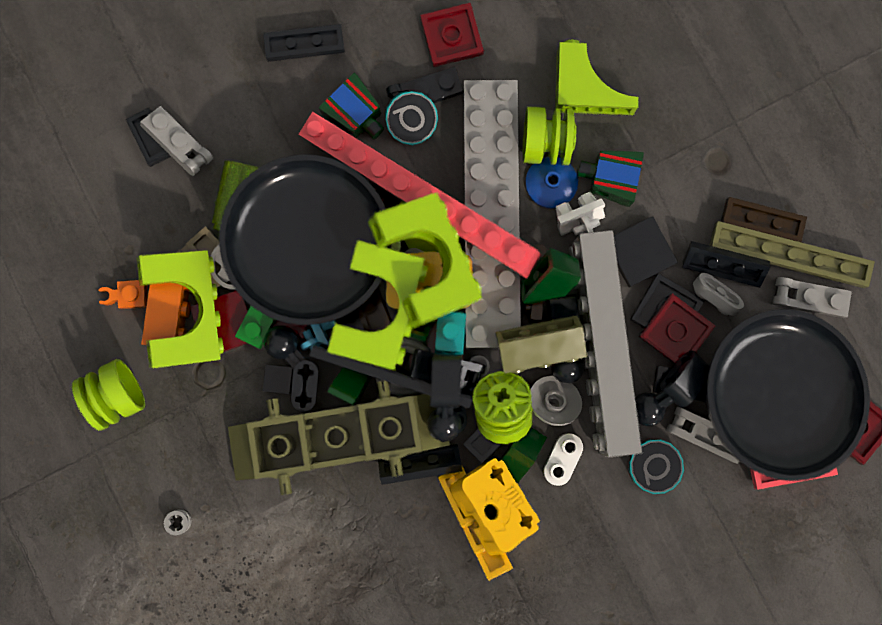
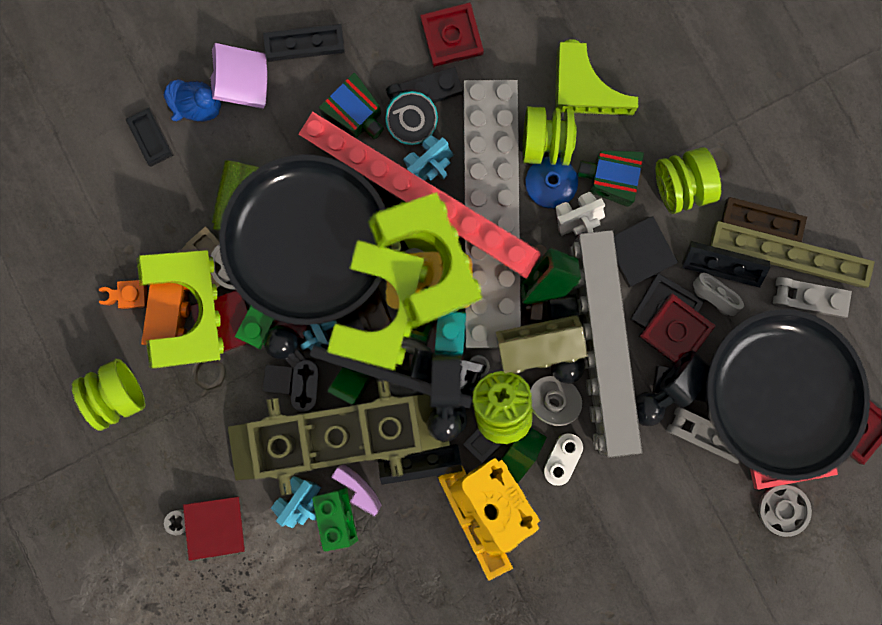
light grey plate [140,106,213,176] -> none
black tile [628,440,684,494] -> none
none -> blue hair [164,80,221,122]
none -> dark red tile [183,496,245,561]
none -> lavender slope [210,43,267,108]
none -> medium azure hips [271,476,321,528]
none -> green bracket [313,487,358,552]
none -> lavender slope [332,464,382,516]
none -> medium azure hips [403,135,453,181]
none -> lime wheel [655,147,721,214]
none -> light grey wheel [759,484,812,537]

